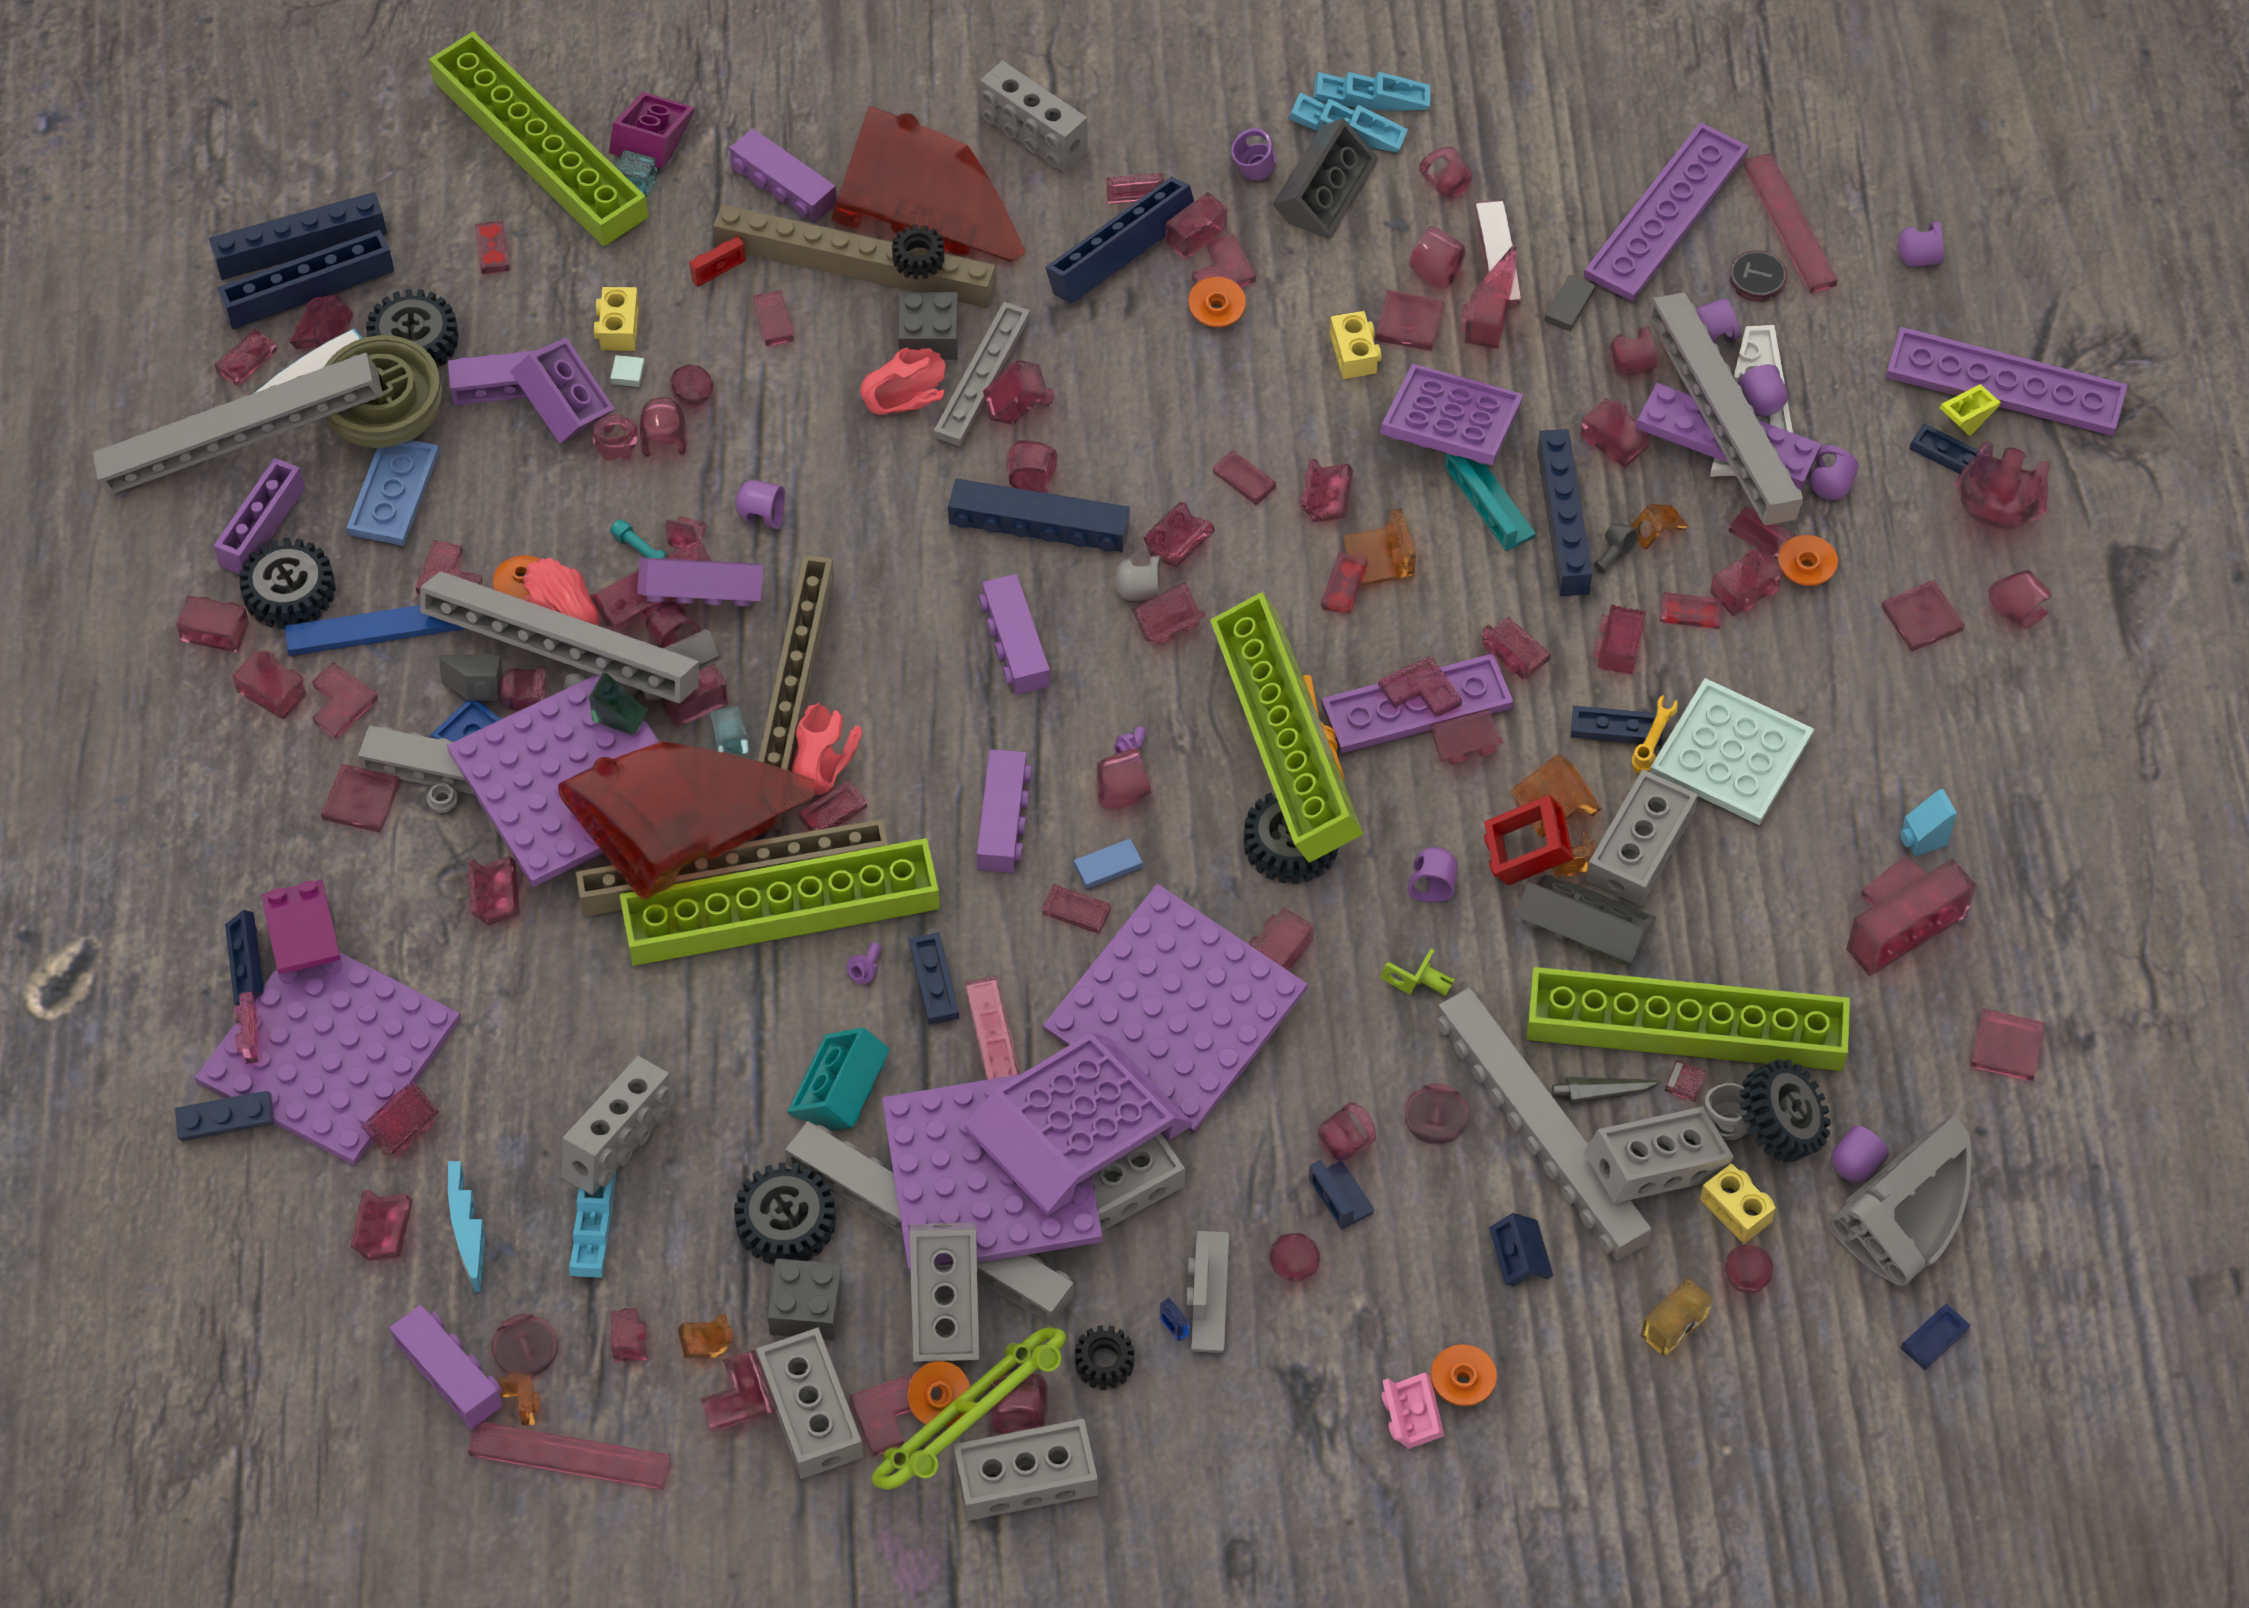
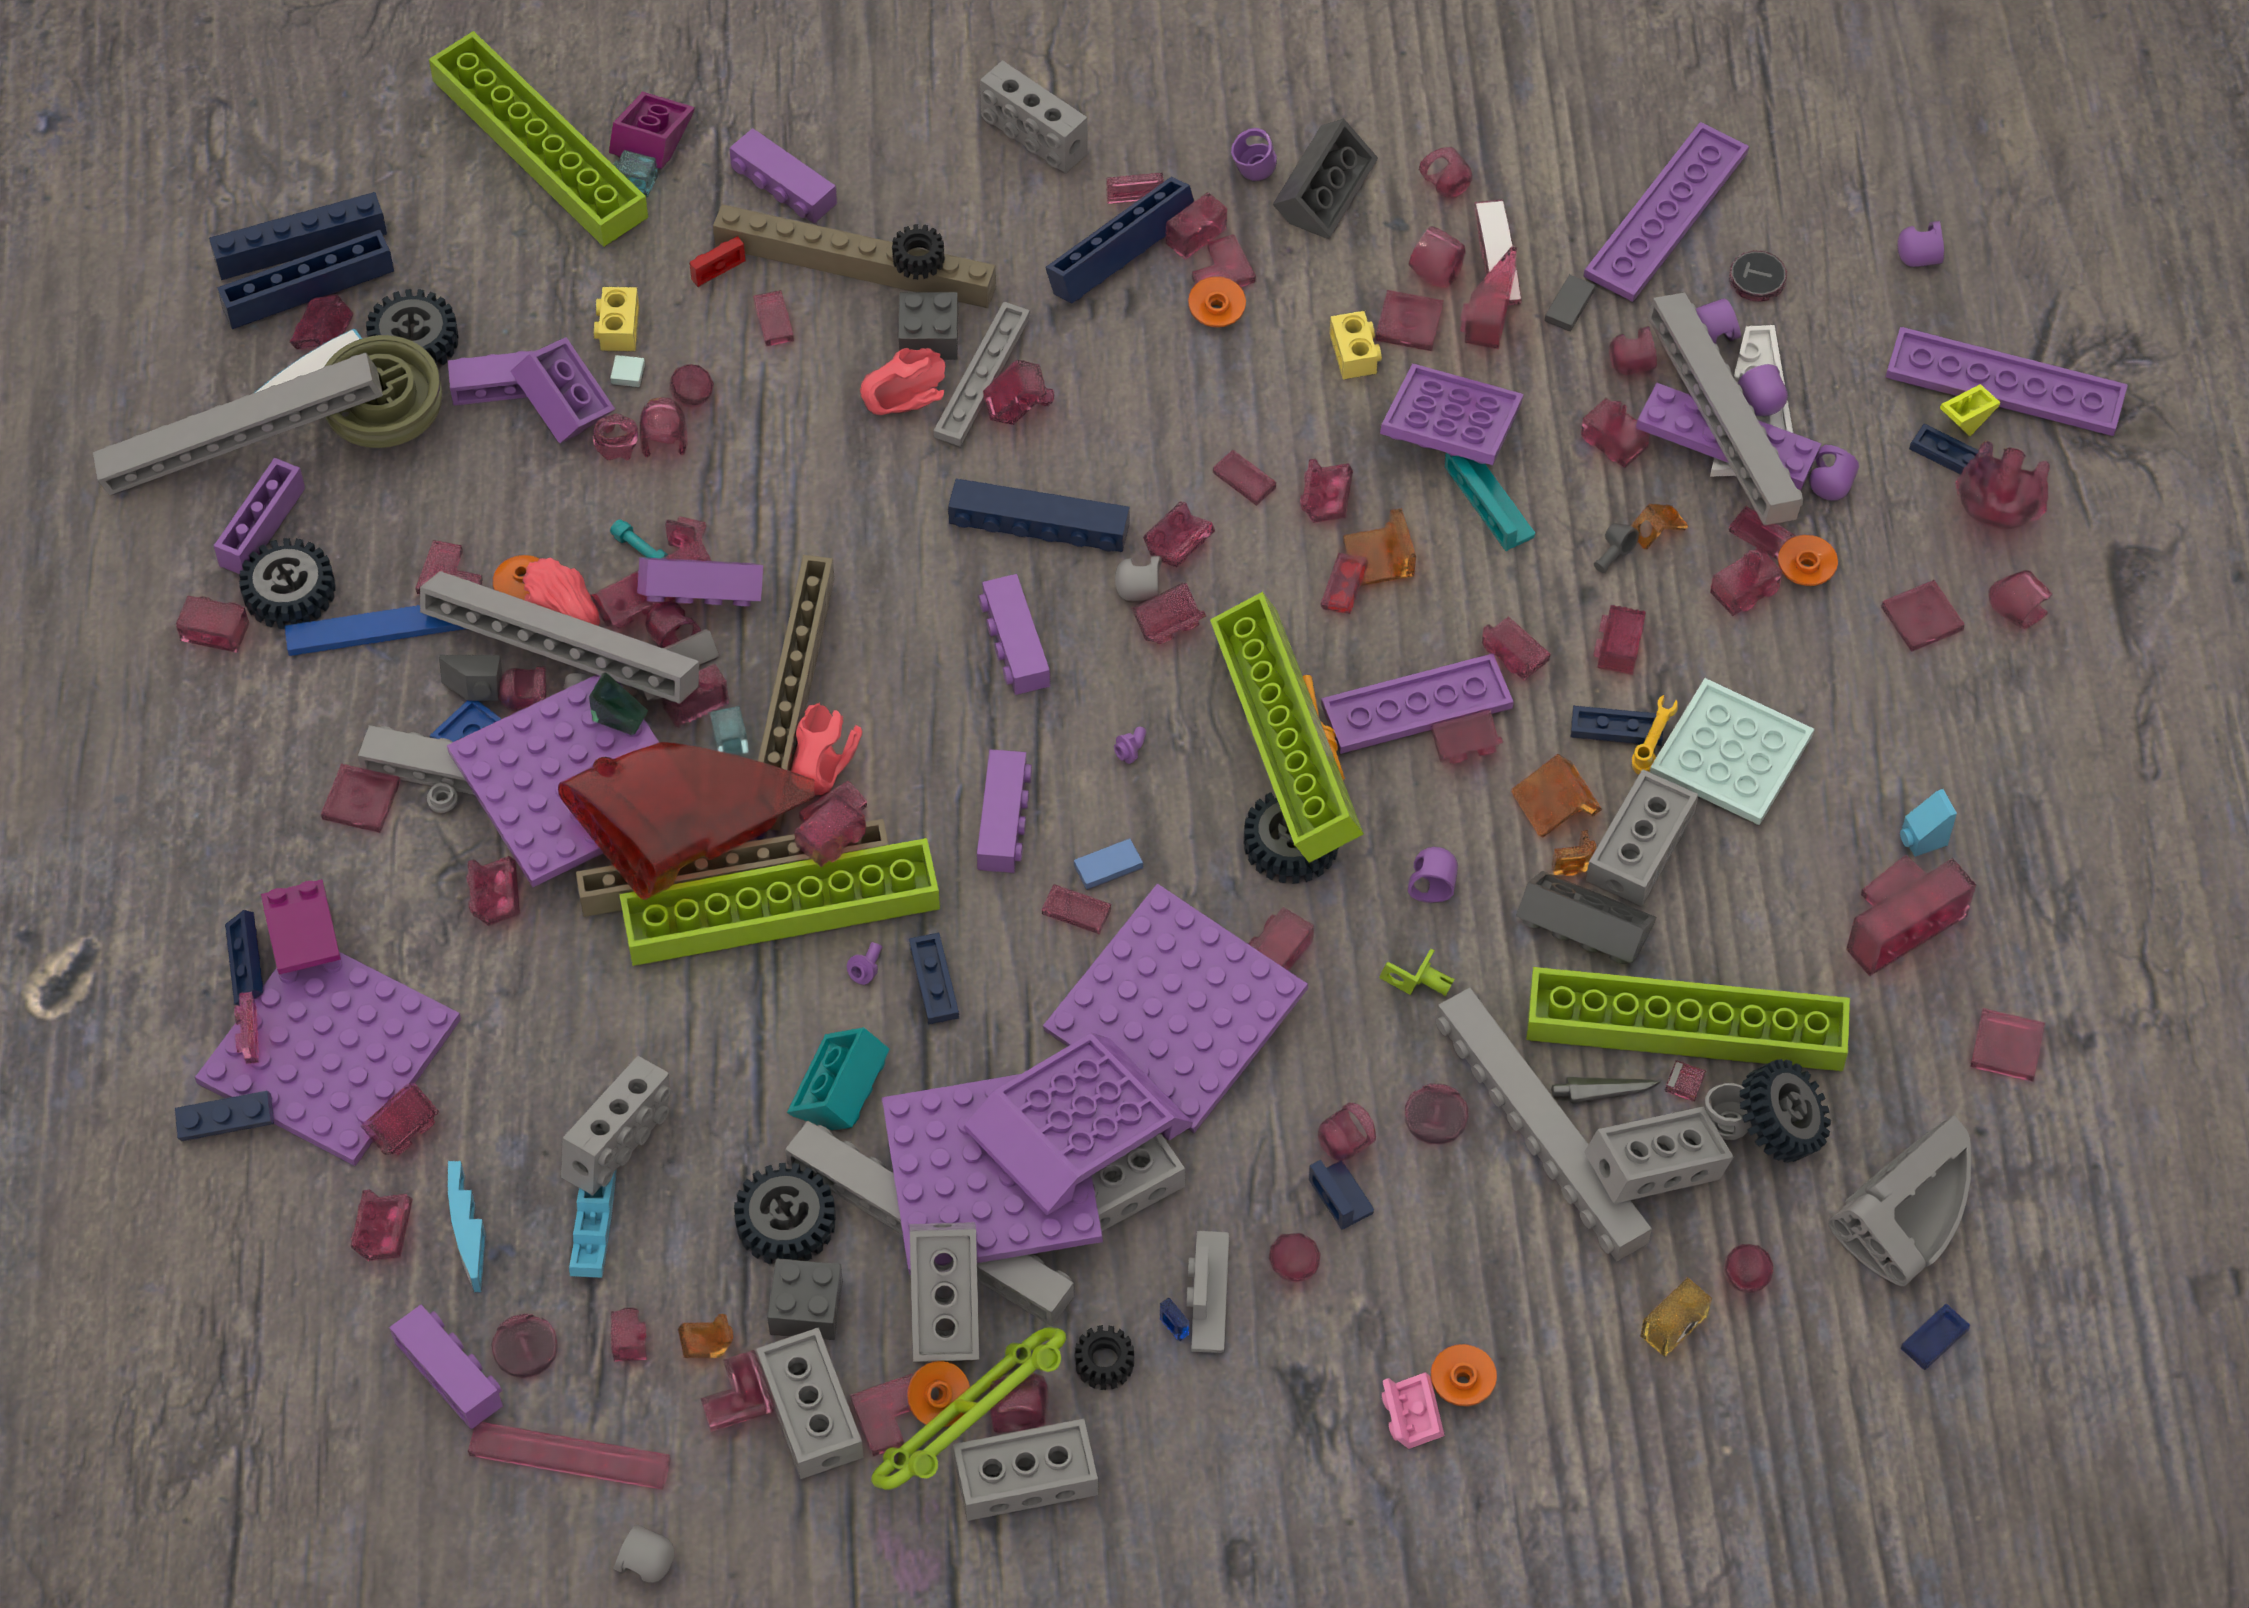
clear pink plate [214,329,277,386] -> none
clear pink brick [232,650,307,720] -> none
clear pink tile [312,662,378,739] -> none
medium blue plate [346,440,440,546] -> none
clear pink tile [475,220,510,274] -> none
clear orange bracket [498,1373,541,1426] -> none
medium lavender helmet [735,480,785,529] -> none
clear red panel [830,106,1026,262] -> none
clear pink slope [965,976,1019,1080] -> none
clear pink piece [1006,440,1058,493] -> none
clear pink piece [1096,748,1152,810] -> none
medium azure slope [1288,92,1408,153] -> none
medium azure slope [1313,72,1431,111] -> none
clear pink tile [1378,656,1462,718] -> none
red window [1484,794,1574,886] -> none
dark blue panel [1489,1213,1553,1287] -> none
dark blue brick [1537,429,1592,596] -> none
clear pink tile [1660,592,1723,629] -> none
light yellow brick [1700,1163,1776,1244] -> none
clear pink tile [1744,153,1838,293] -> none
medium lavender helmet [1831,1125,1889,1184] -> none
none -> light grey helmet [613,1524,674,1583]
none -> clear pink brick [794,793,866,867]

